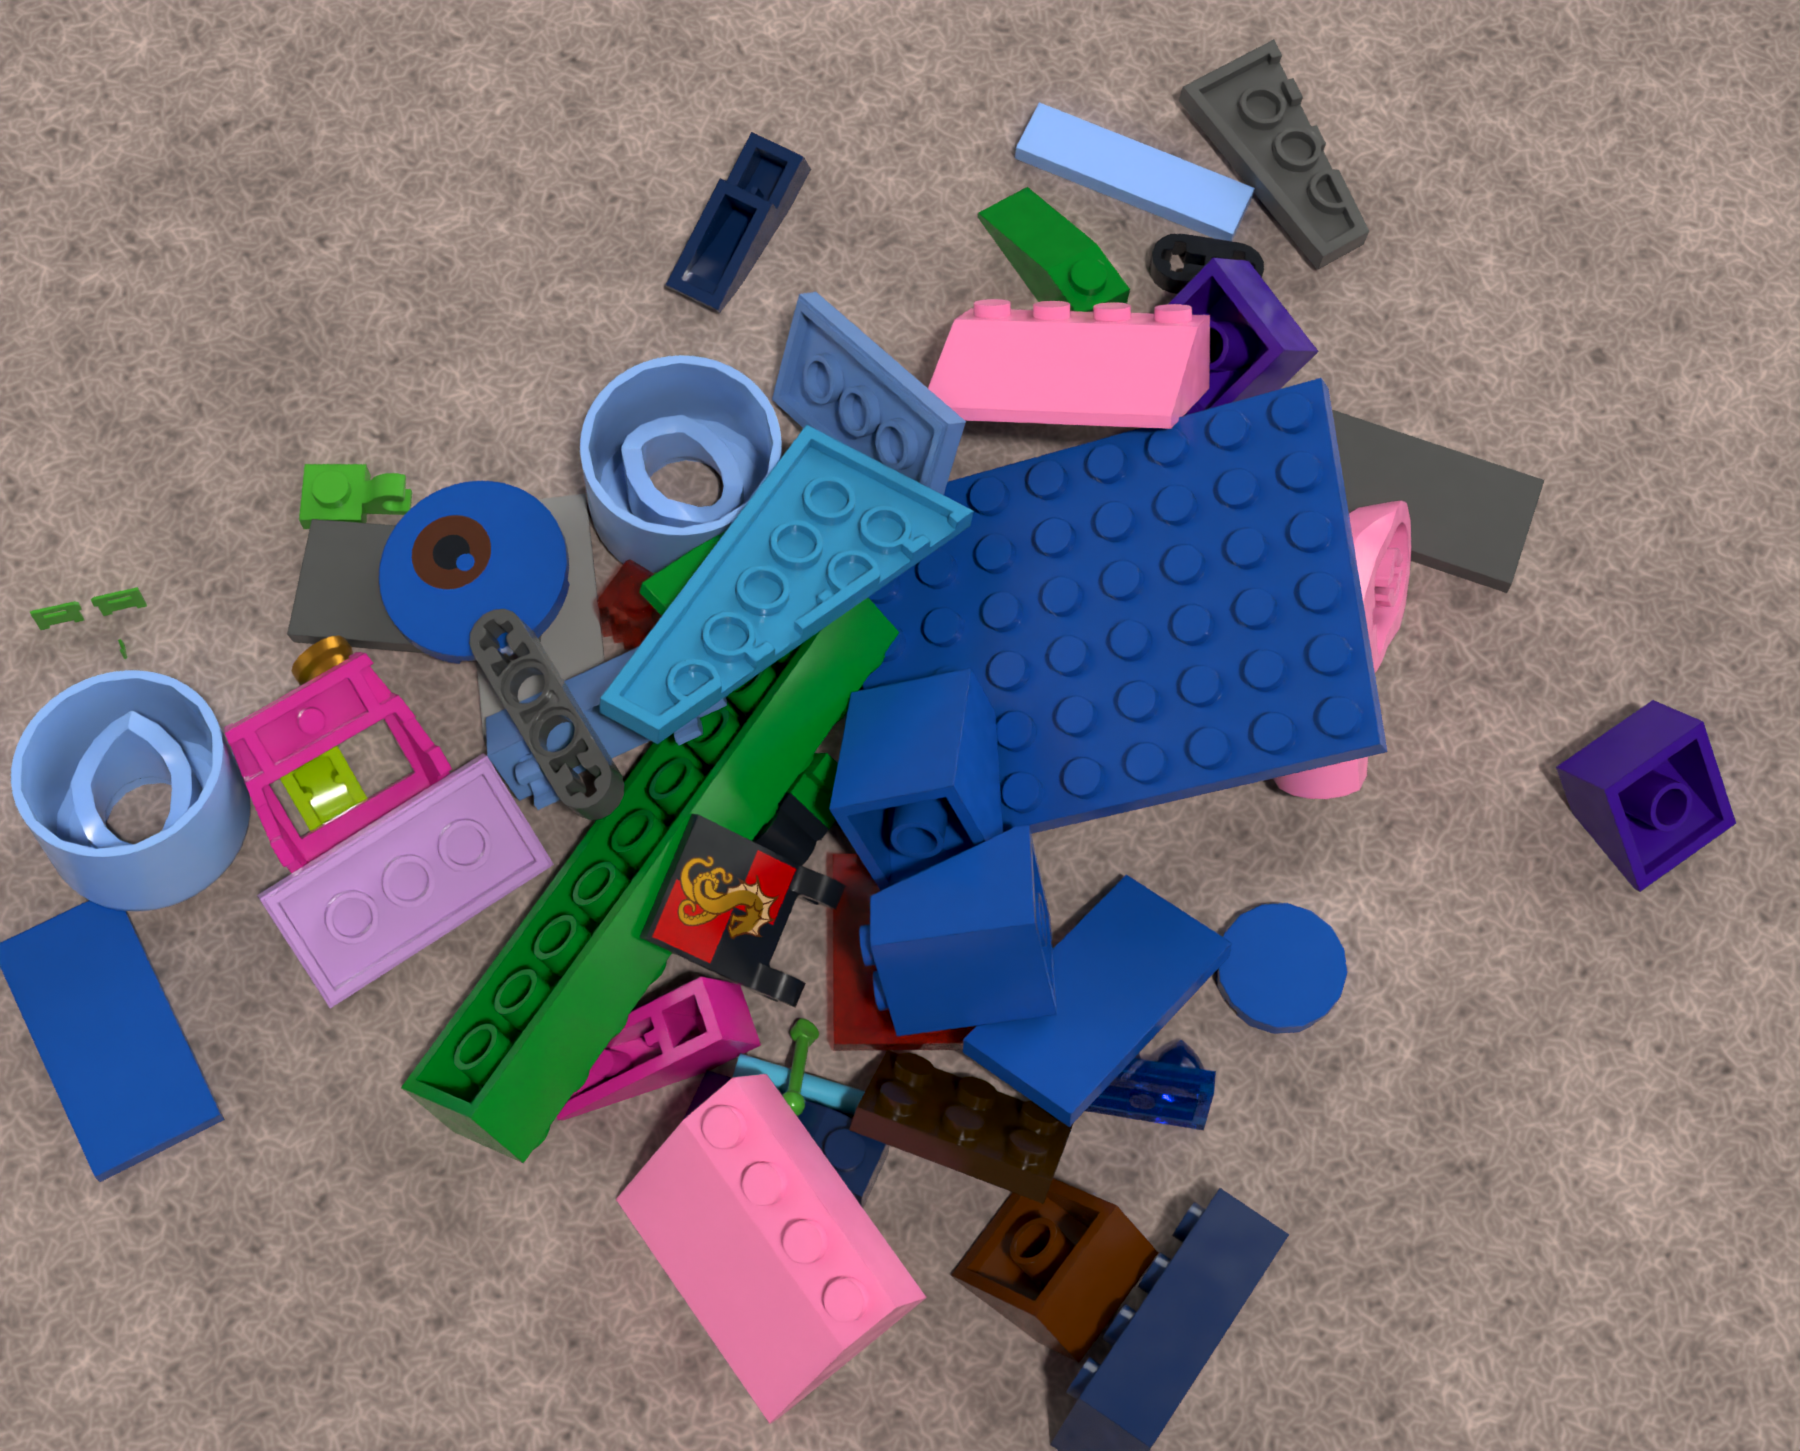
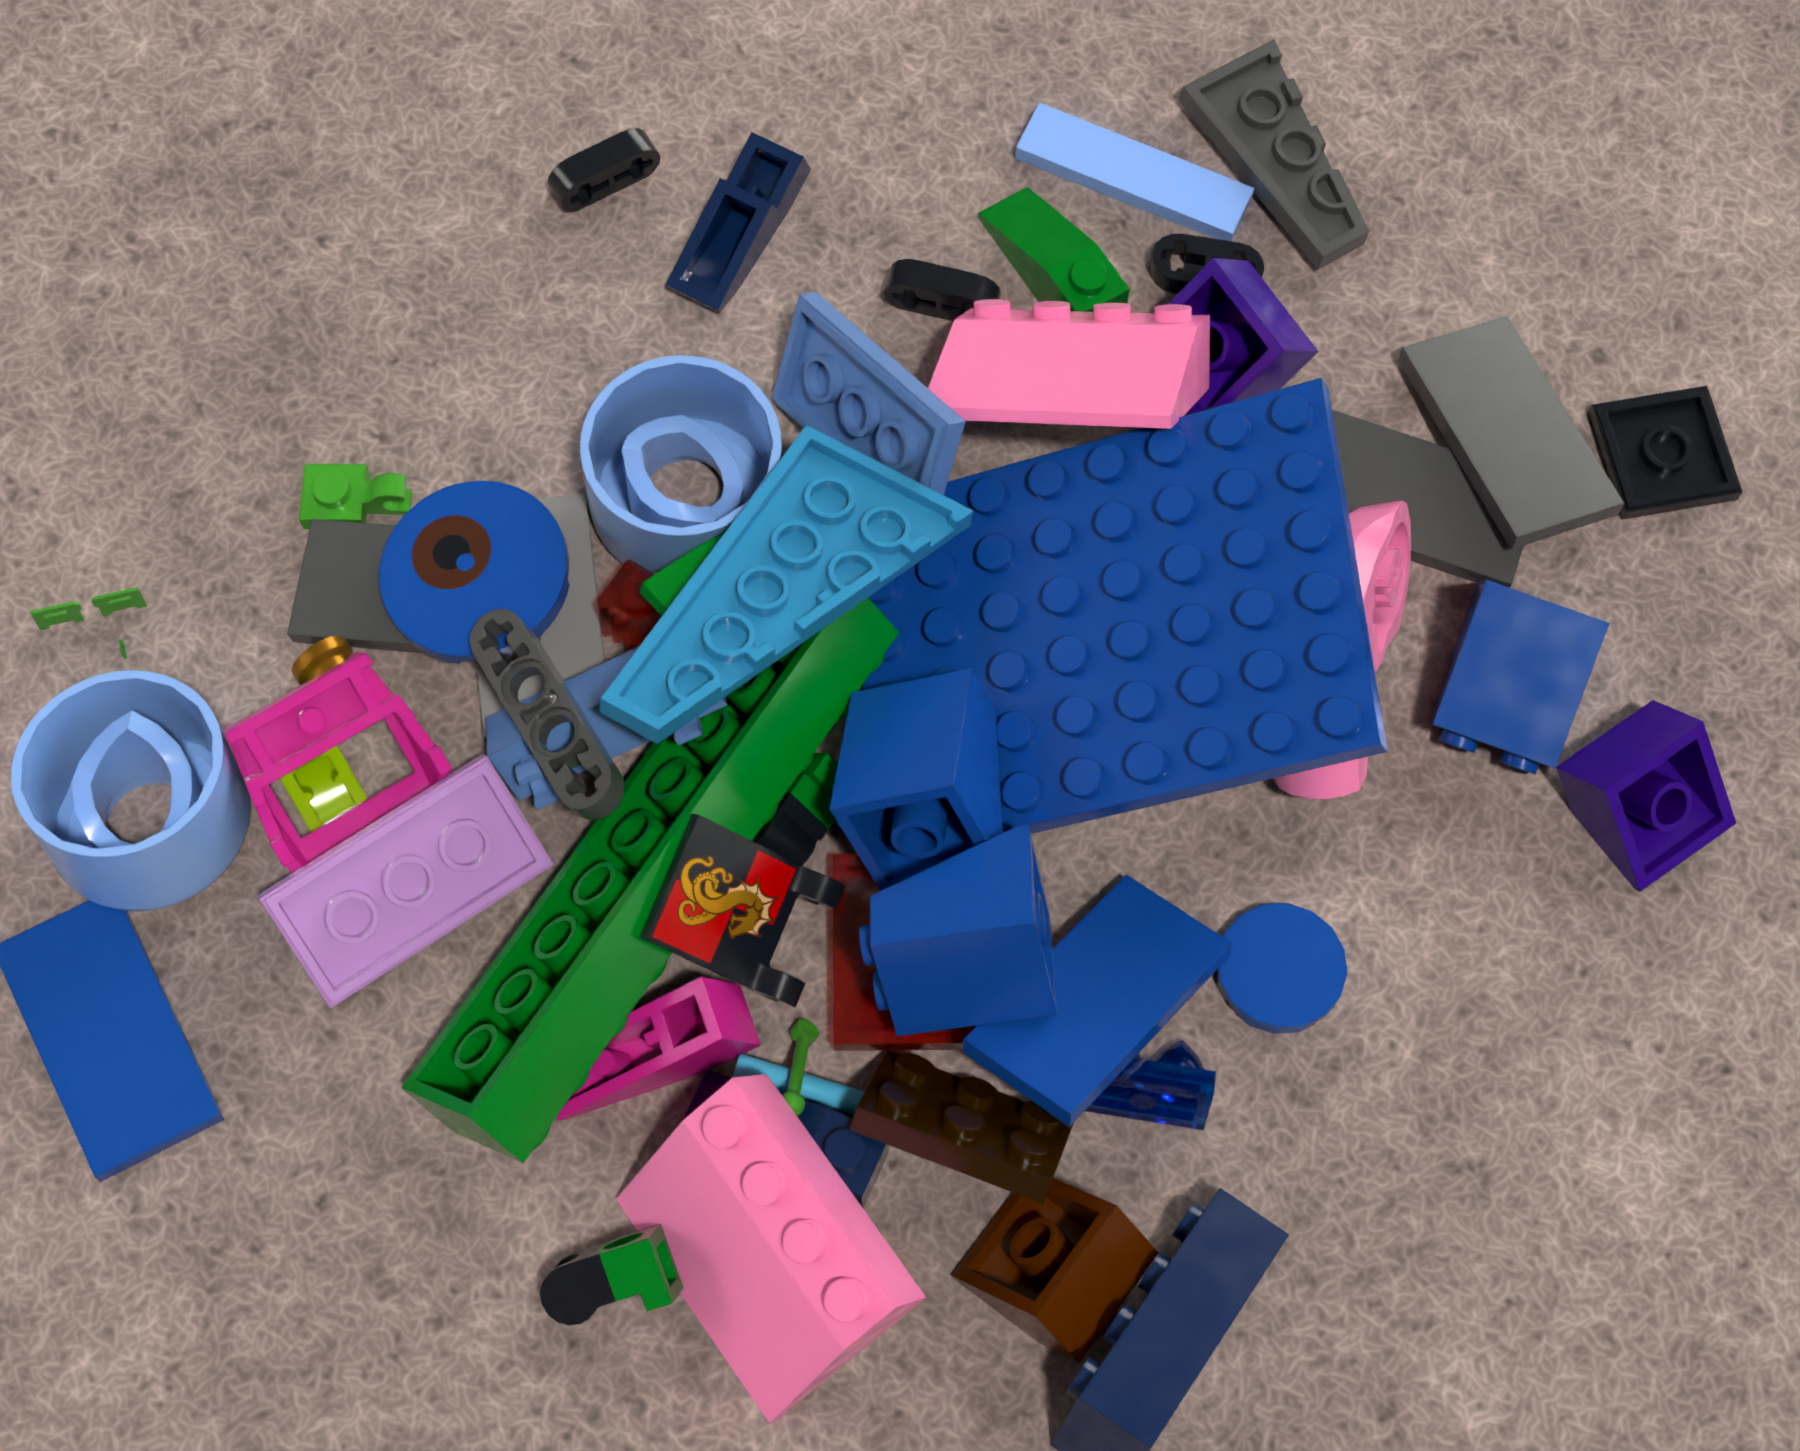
none -> leg [540,1224,684,1325]
none -> black beam [548,128,661,212]
none -> black beam [884,259,1001,322]
none -> tile [1398,316,1624,549]
none -> blue slope [1429,579,1610,775]
none -> black tile [1588,386,1742,520]

